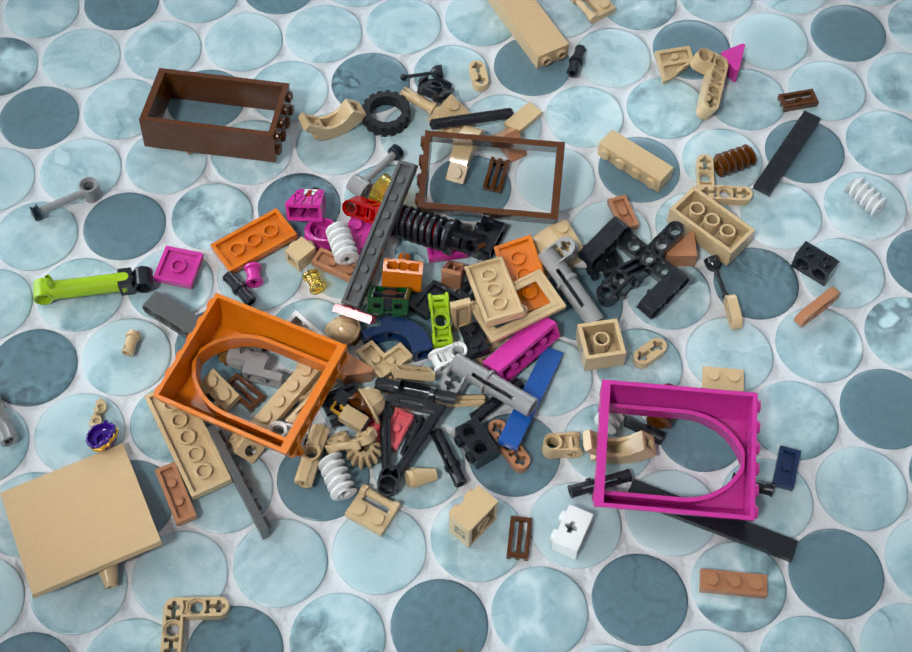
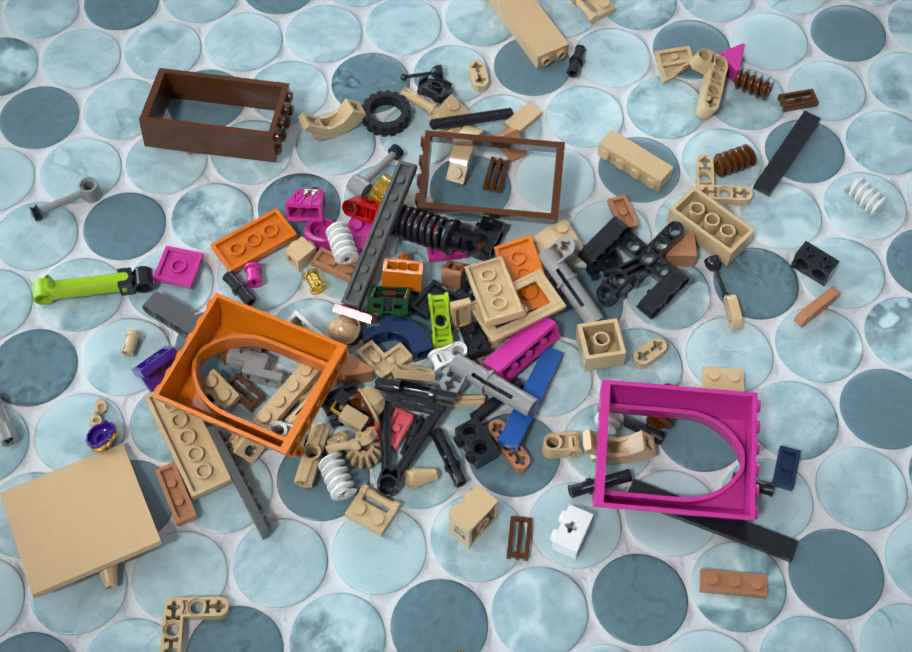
none -> dark purple bracket [131,346,177,393]
none -> reddish brown piece [734,66,775,101]

